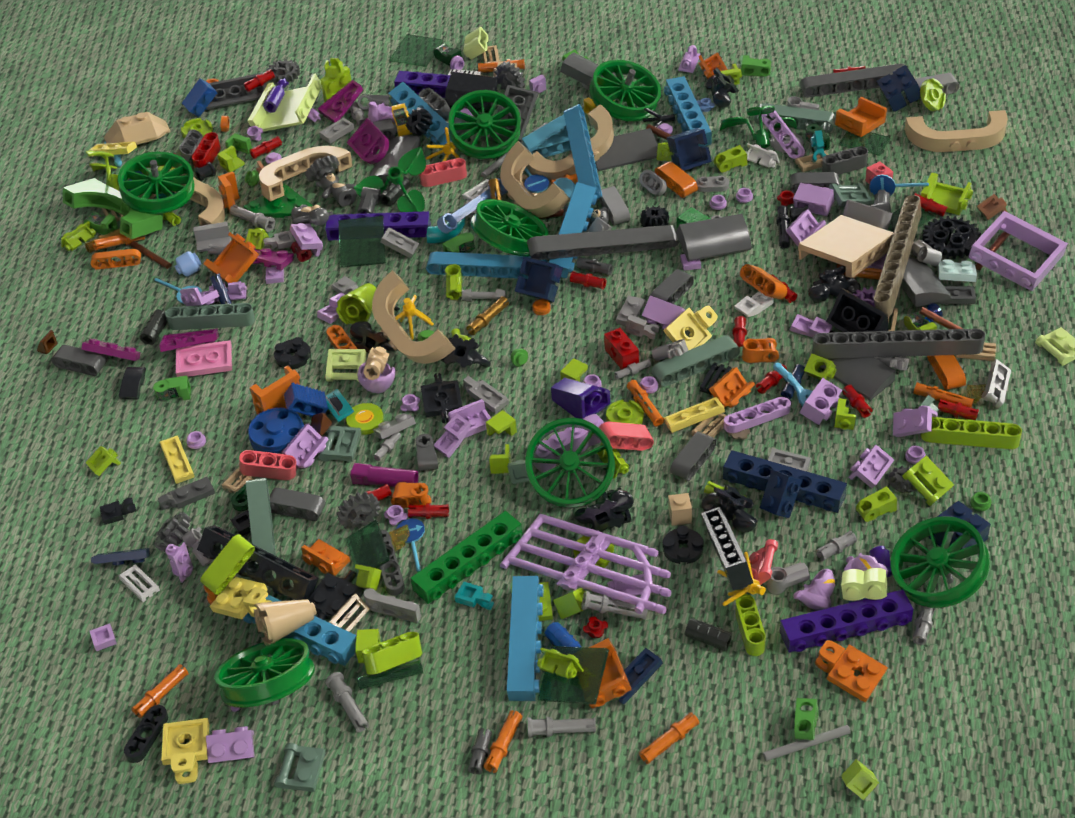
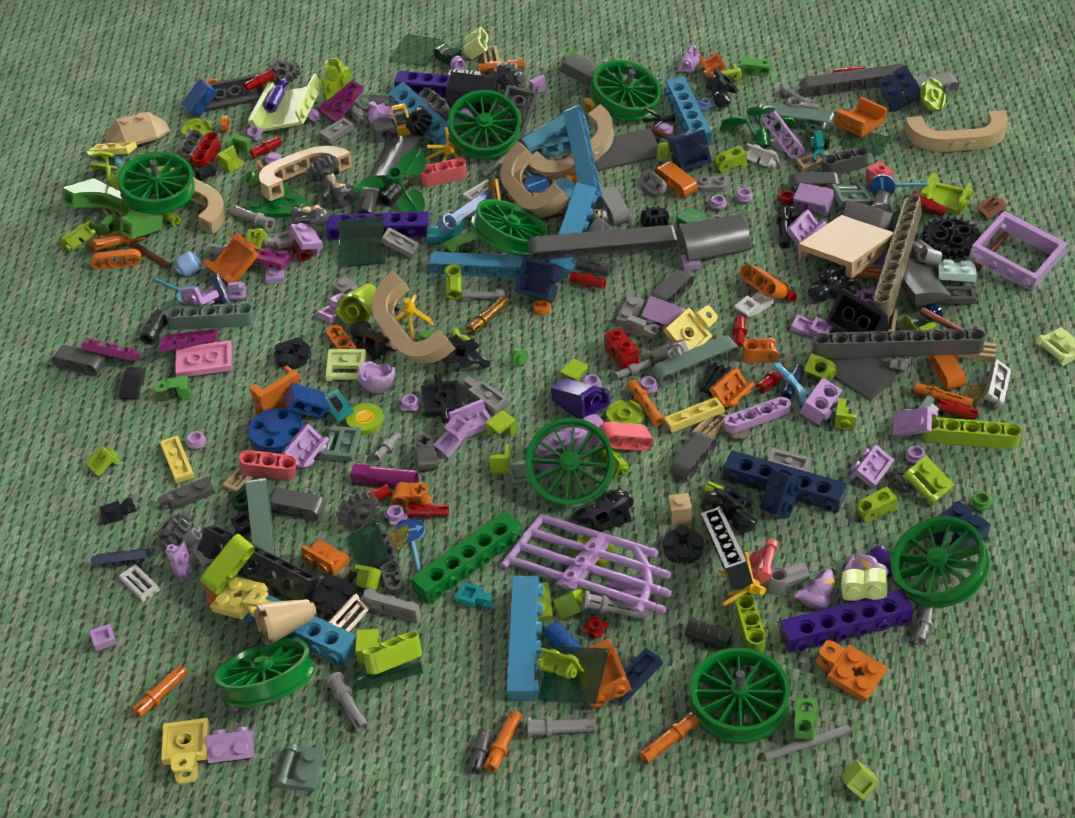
reddish brown slope [37,330,58,355] -> none
black beam [124,705,169,763] -> none
light grey panel [193,222,231,252] -> none
orange bracket [218,172,240,212] -> none
reddish brown slope [310,413,332,436] -> none
magenta tile [347,118,389,164] -> none
tan connector [363,347,389,380] -> none
light grey plate [373,413,416,439] -> none
light grey pin [816,531,857,561] -> none
red pin [842,385,873,418] -> none
none -> green wheel [690,648,790,743]
none -> light grey bar [779,85,814,103]

